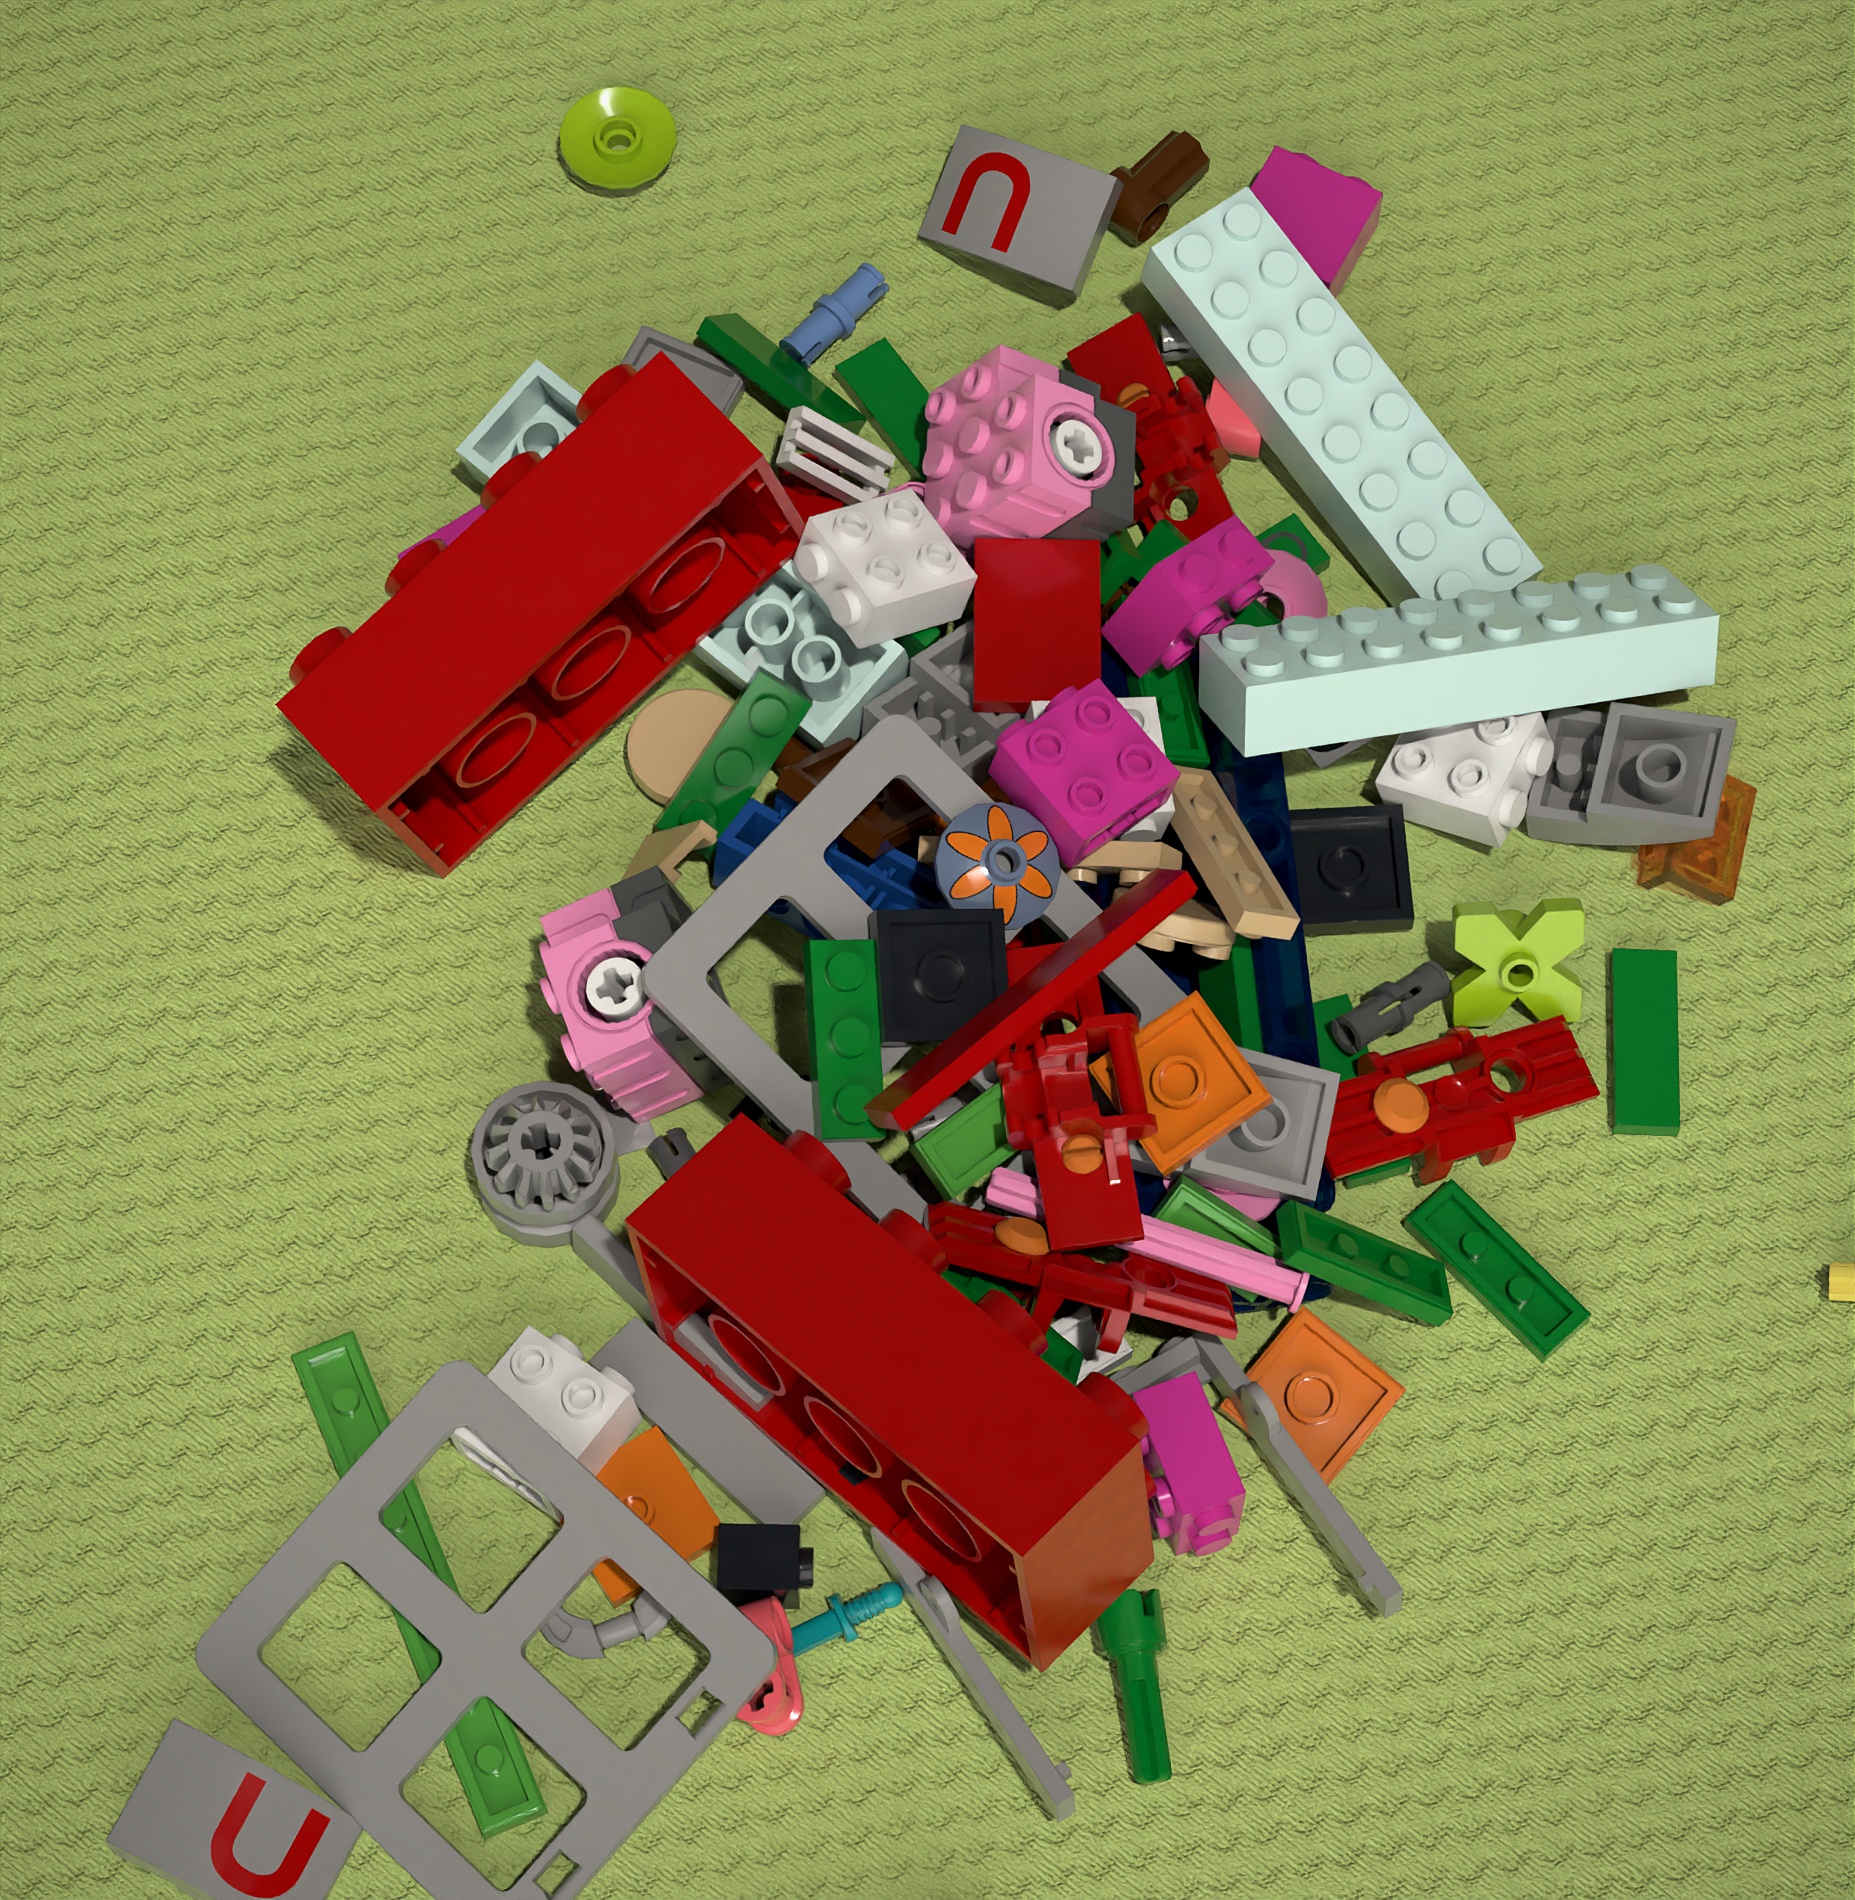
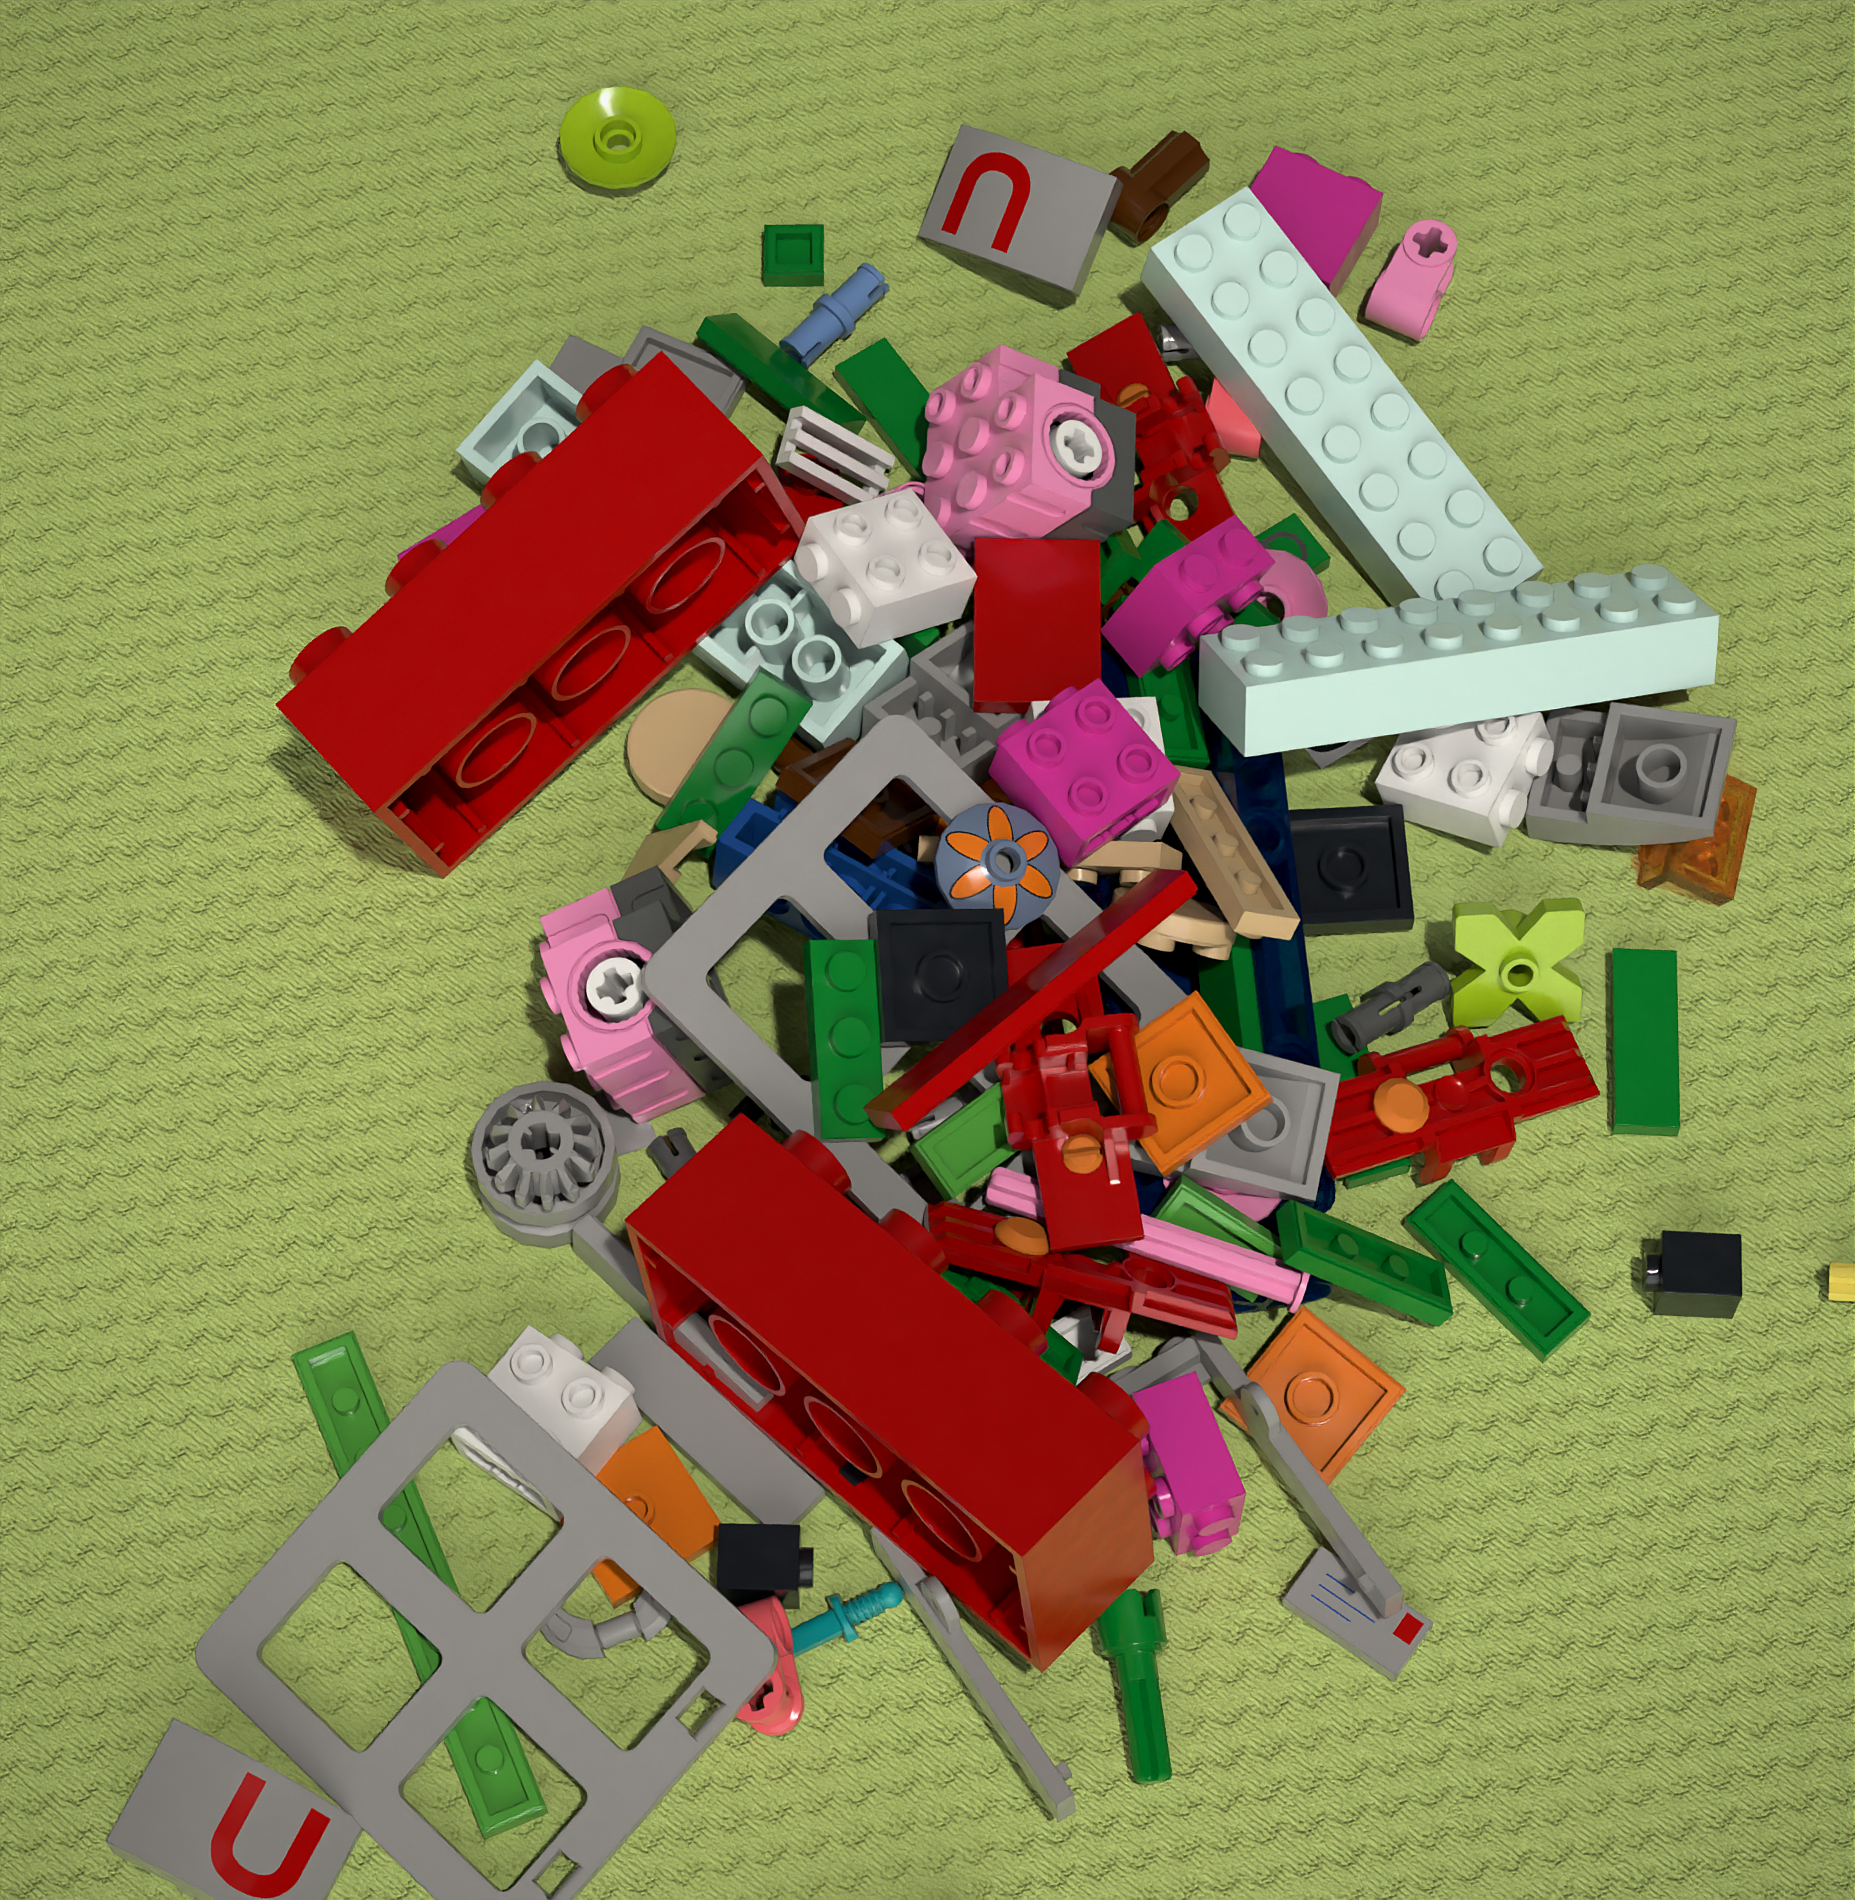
none -> light grey sticker [549,334,623,395]
none -> green tile [764,224,824,287]
none -> light grey tile [1282,1546,1434,1682]
none -> bright pink piece [1365,219,1457,341]
none -> black brick [1642,1230,1742,1319]

